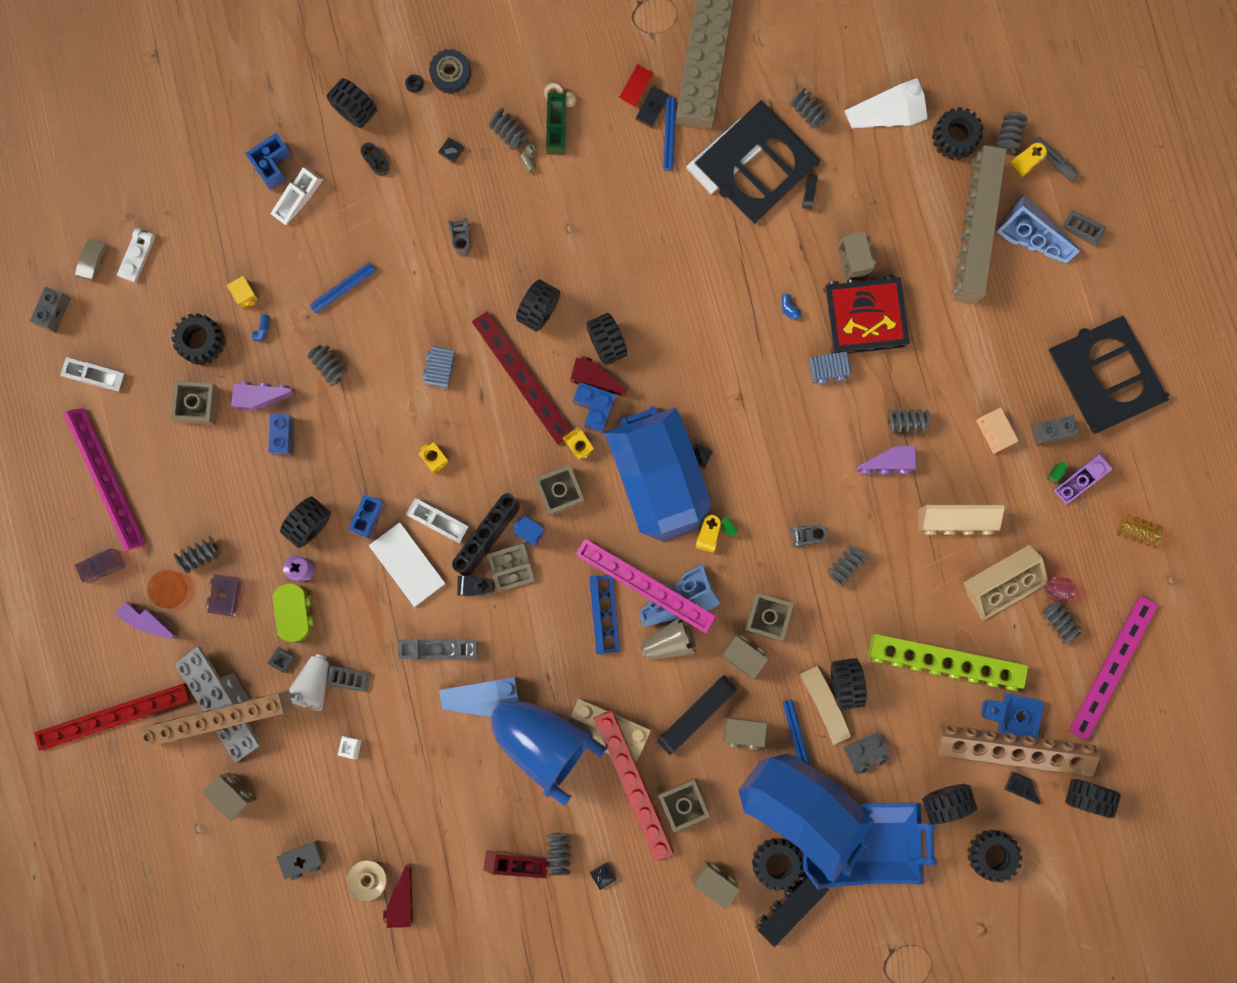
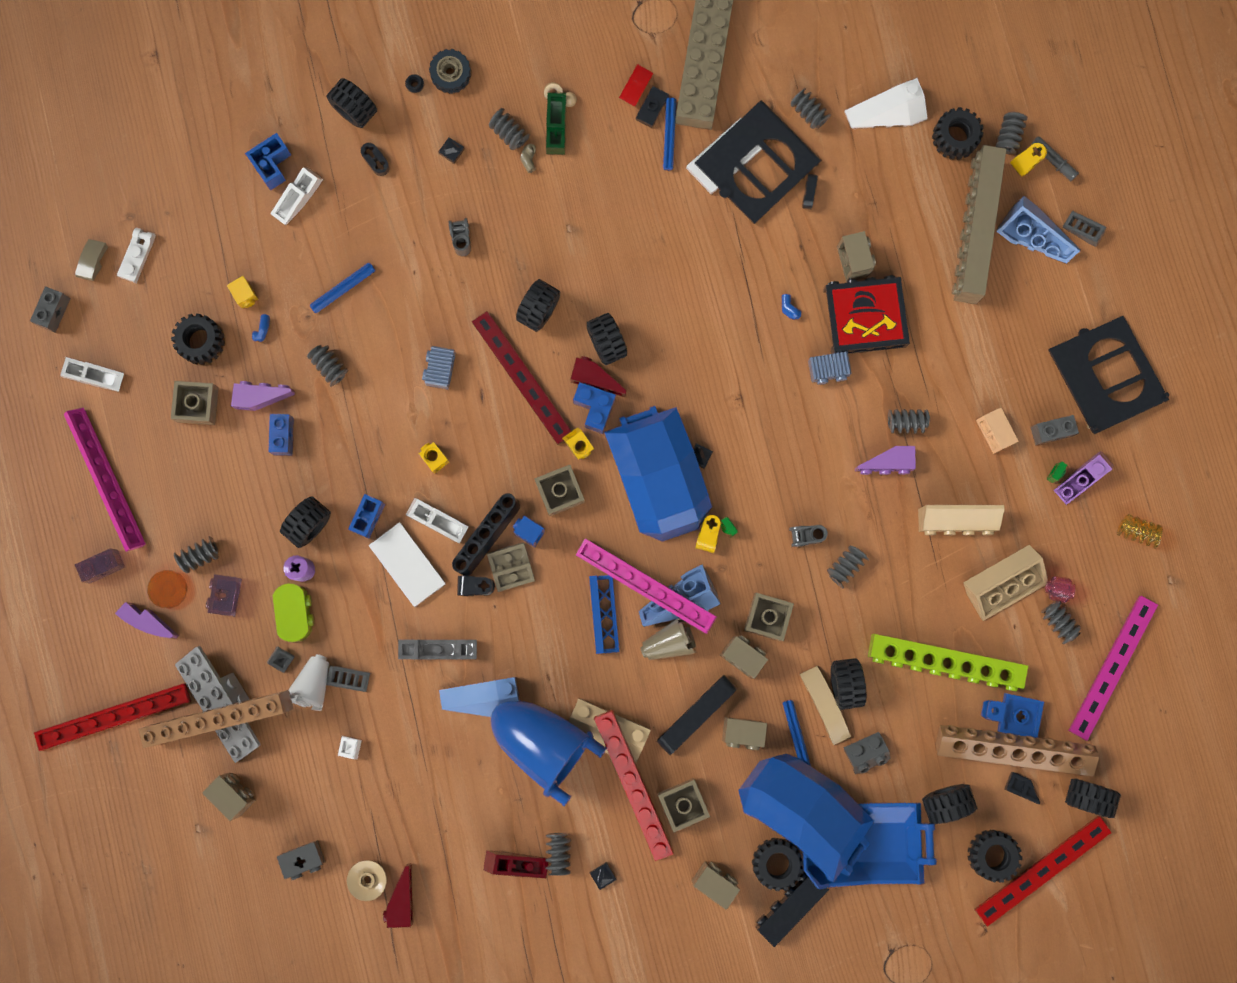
none -> red tile [974,816,1112,927]

